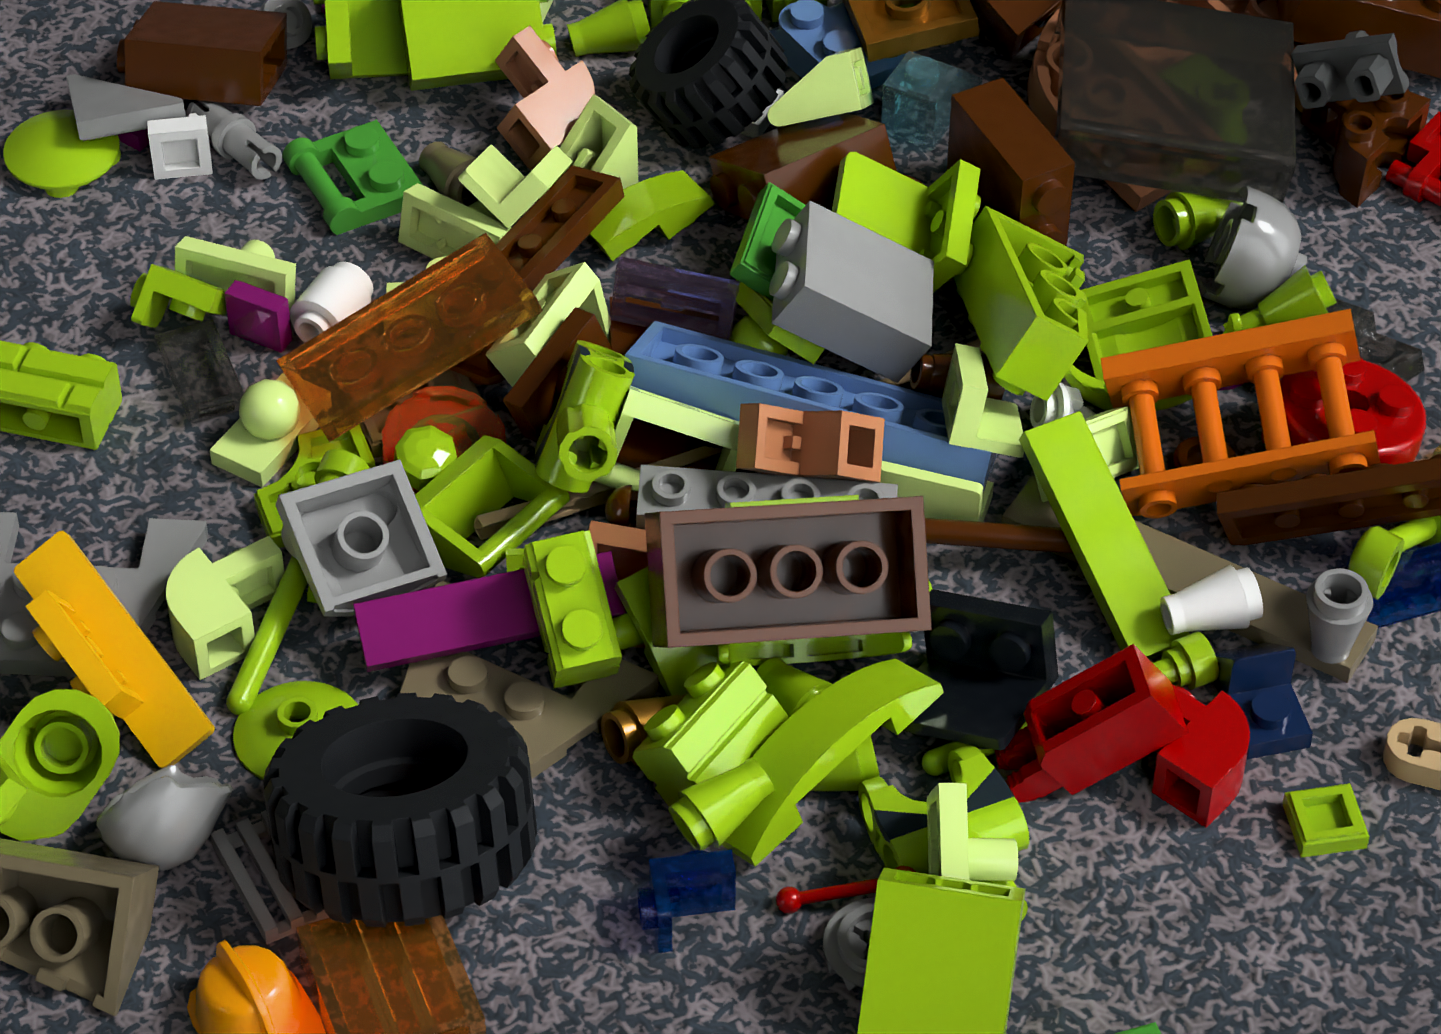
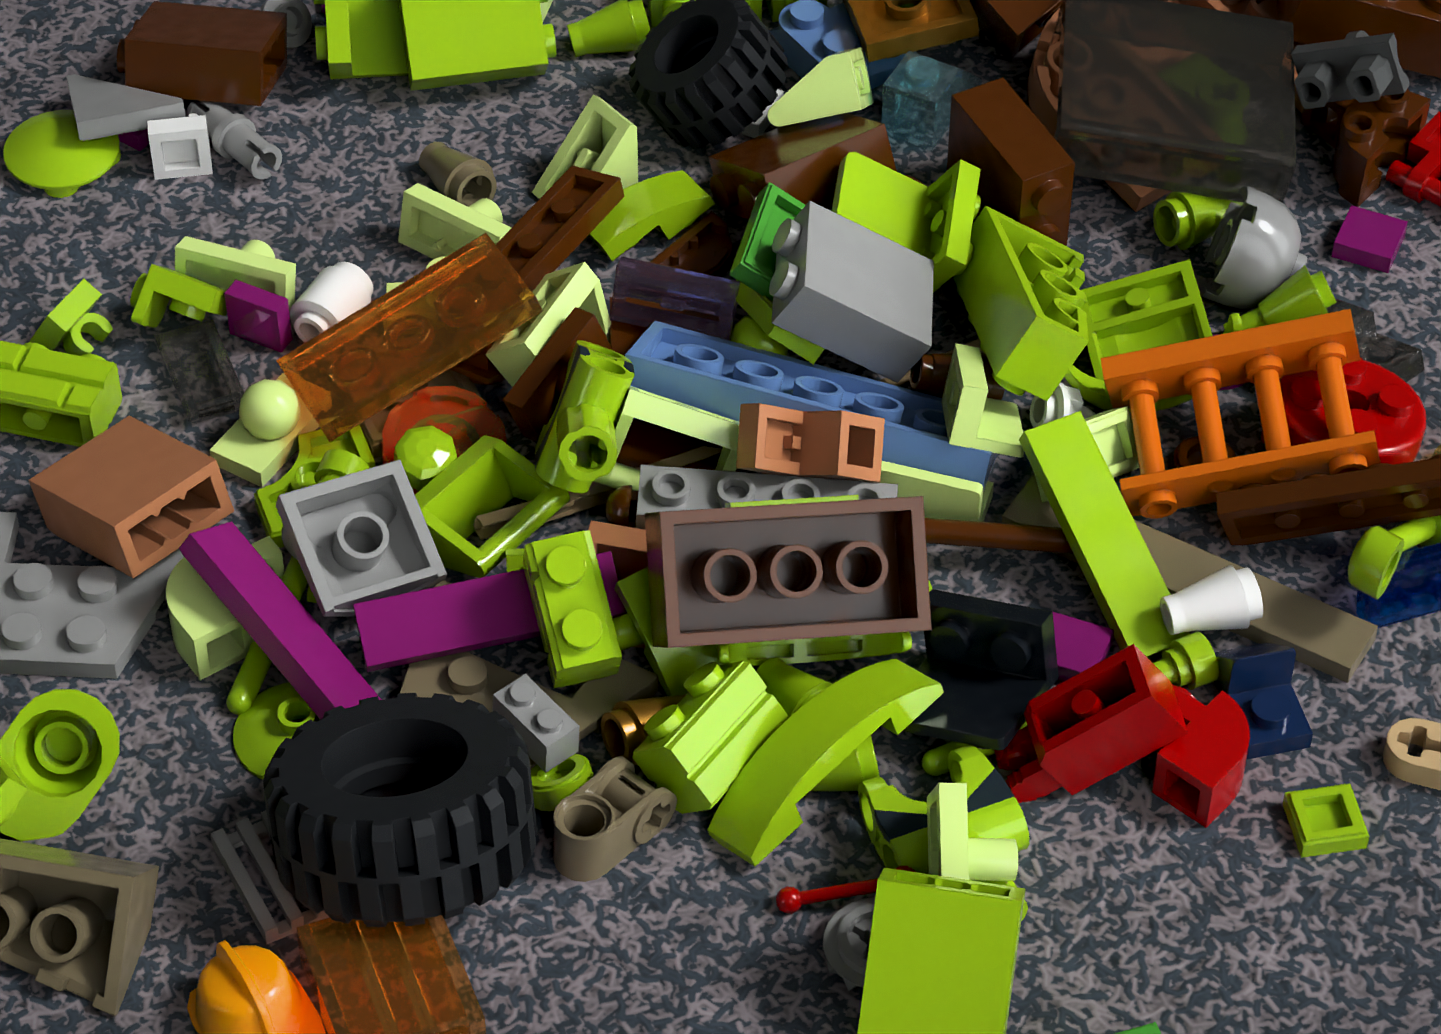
yellow bracket [14,531,215,768] -> none
light grey hair [96,765,233,871] -> none
bright green plate [282,120,424,235] -> none
yellowish green panel [458,145,573,229] -> none
brick [495,26,595,170] -> none
clear blue bracket [637,849,736,953] -> none
lime cone [668,758,775,852] -> none
light grey cone [1306,568,1373,664] -> none
none -> lime tile [29,278,113,356]
none -> nougat brick [29,415,234,579]
none -> magenta tile [179,521,382,720]
none -> light grey piece [492,674,580,773]
none -> lime tile [531,753,594,811]
none -> dark tan piece [553,756,677,882]
none -> reddish brown tile [635,211,733,296]
none -> magenta tile [1052,611,1114,682]
none -> magenta tile [1331,205,1408,273]

